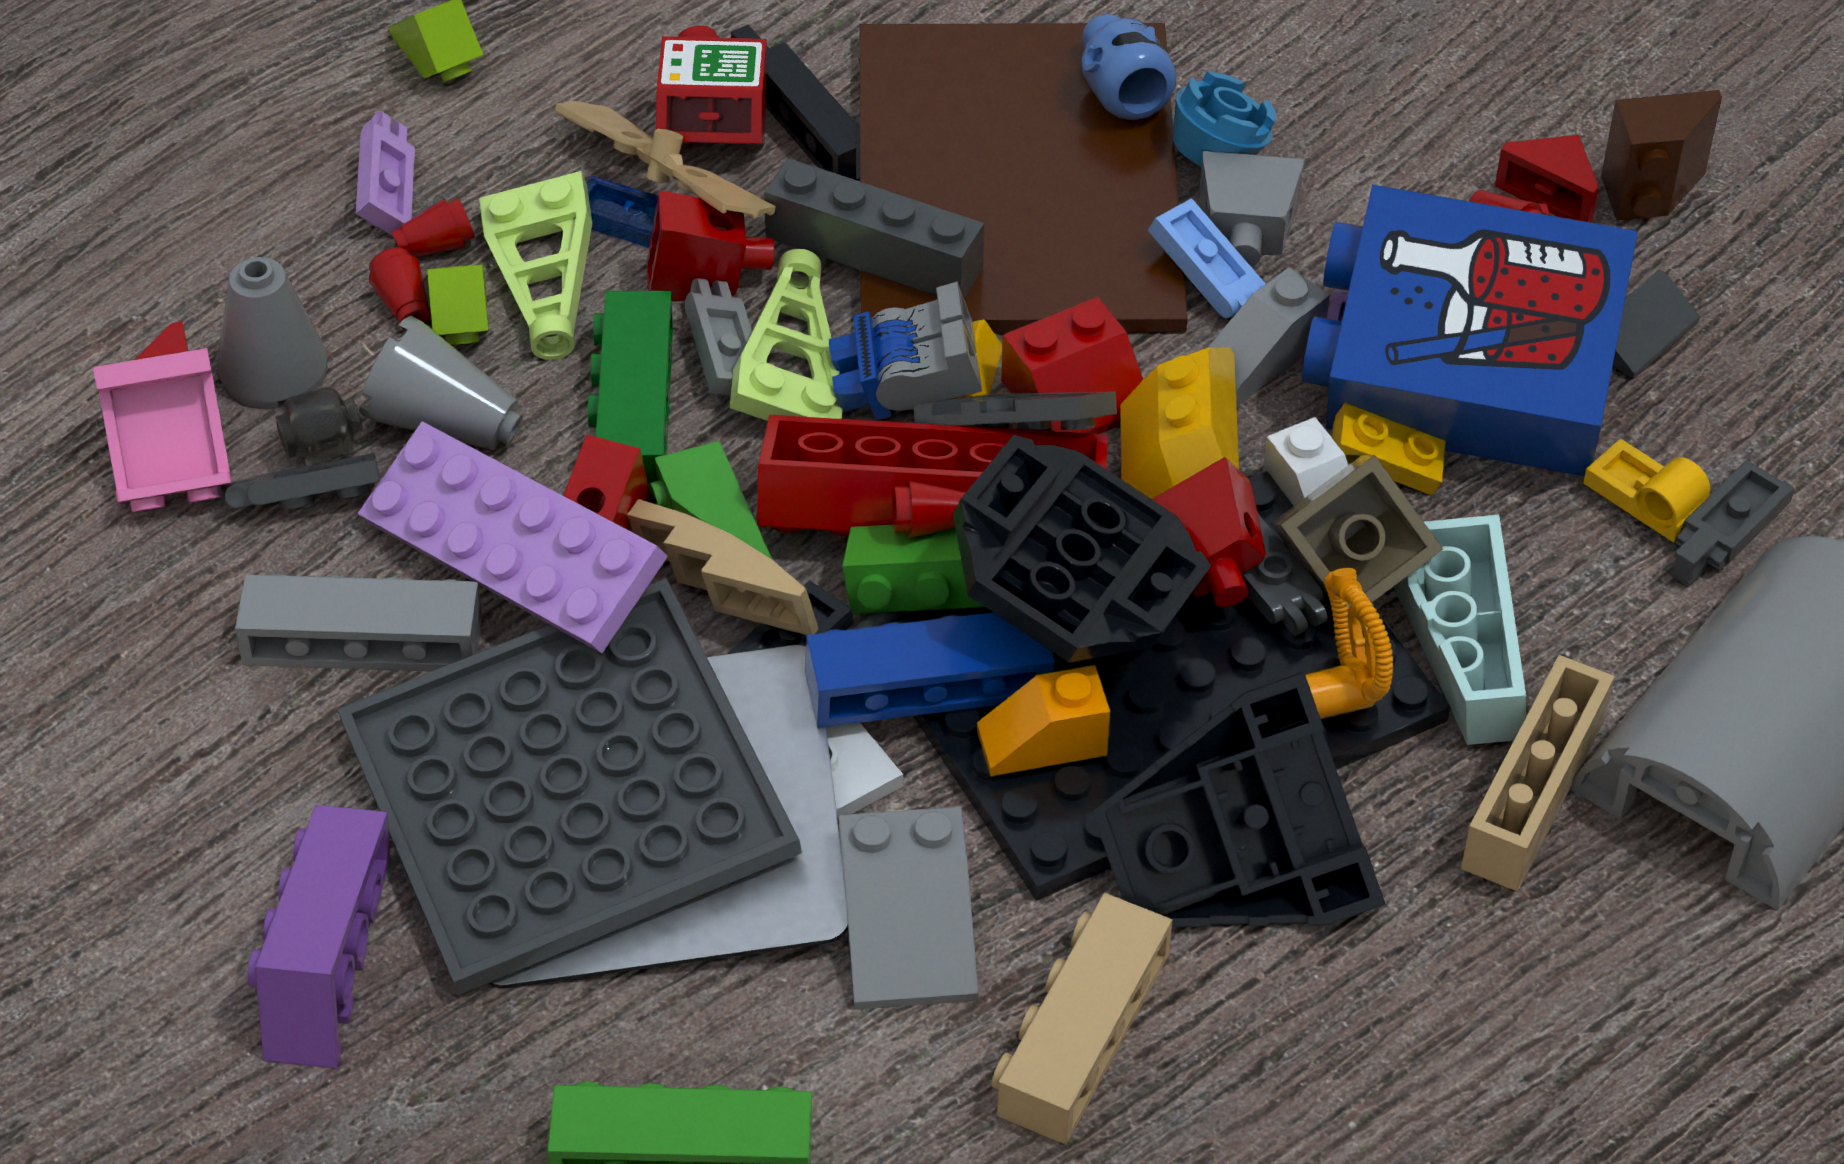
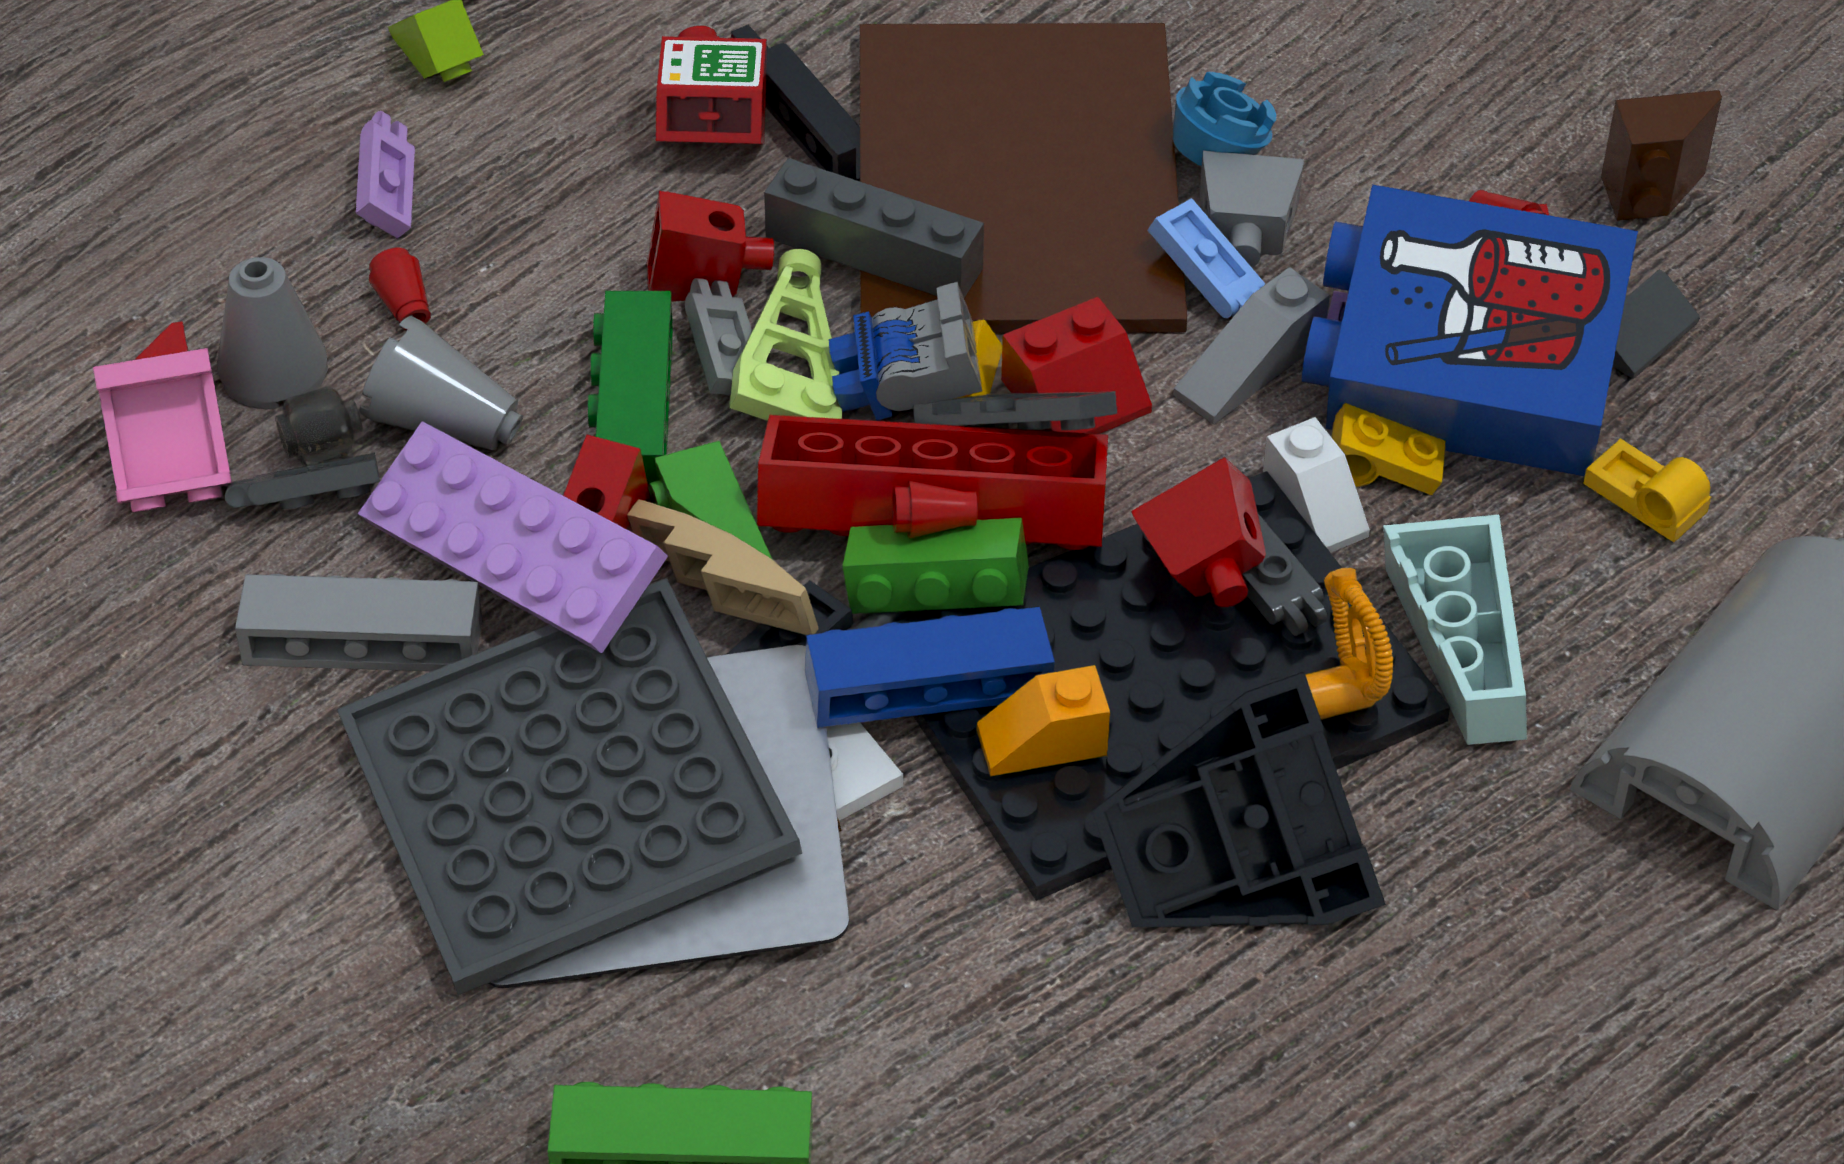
medium lavender wedge [248,805,390,1069] -> none
red cone [391,198,475,258] -> none
lime slope [427,264,489,345] -> none
yellowish green plate [479,171,592,360] -> none
tan piece [555,101,776,219] -> none
clear blue tile [586,175,658,248] -> none
light grey slope [839,806,979,1010] -> none
black piece [953,435,1211,665] -> none
tan brick [992,893,1172,1145] -> none
medium blue piece [1081,14,1176,120] -> none
yellow wedge [1120,347,1239,499] -> none
dark tan slope [1270,455,1443,608] -> none
tan brick [1461,655,1615,892] -> none
red slope [1495,135,1599,223] -> none
dark grey hinge [1669,460,1795,586] -> none

